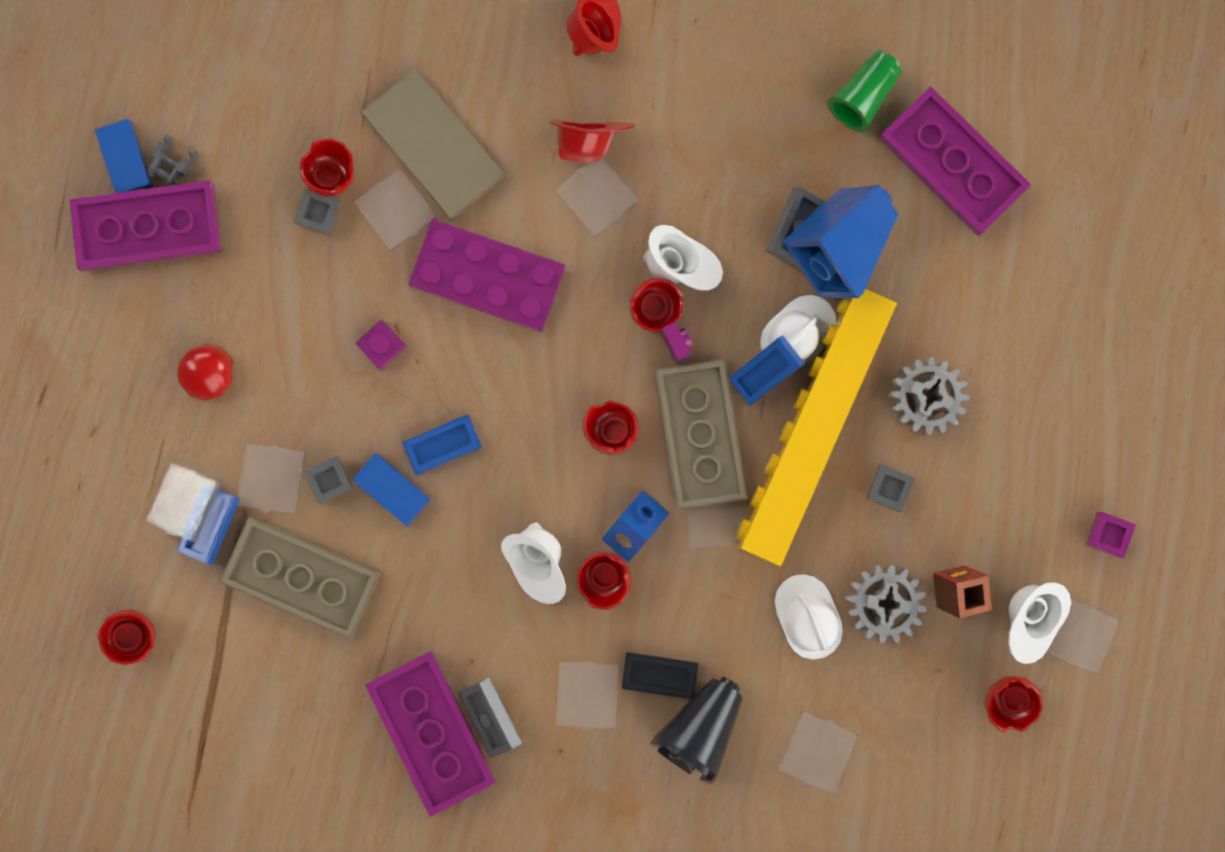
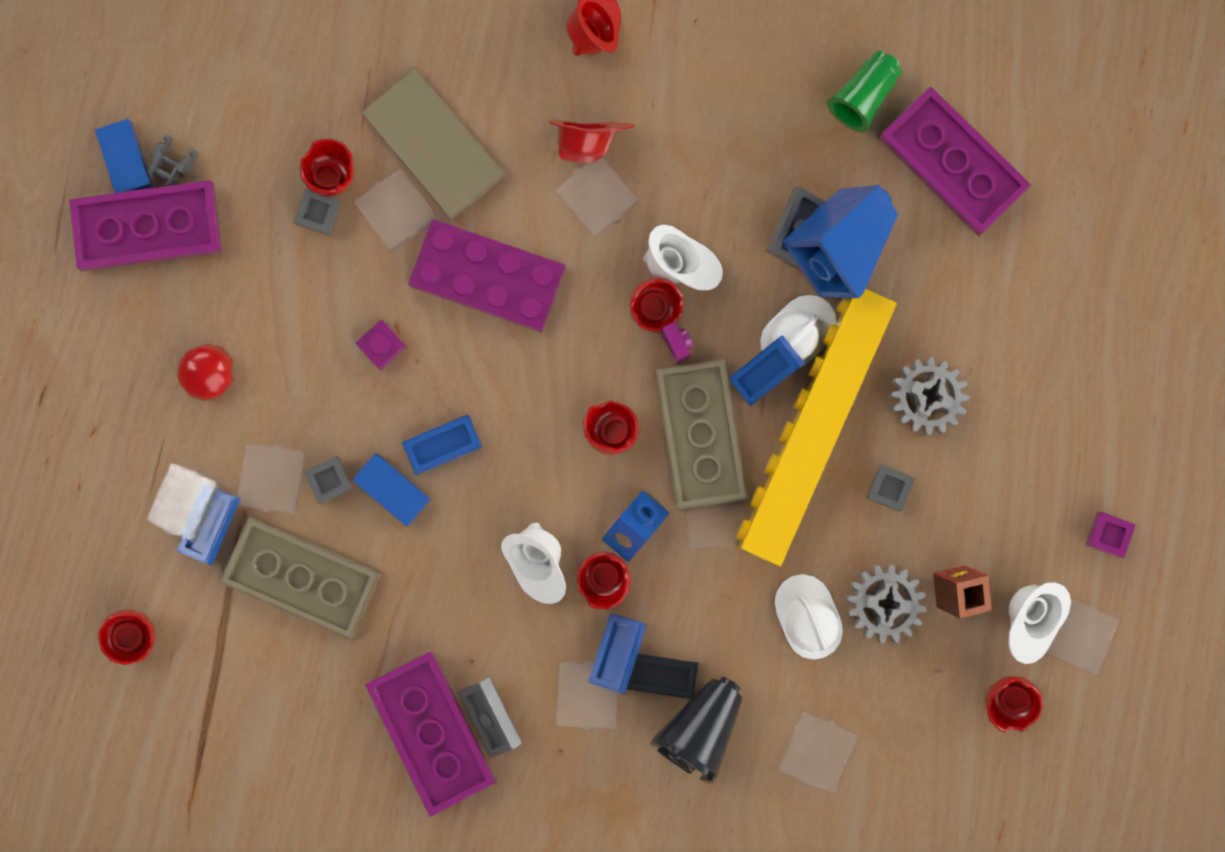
none -> blue tile [588,613,647,695]

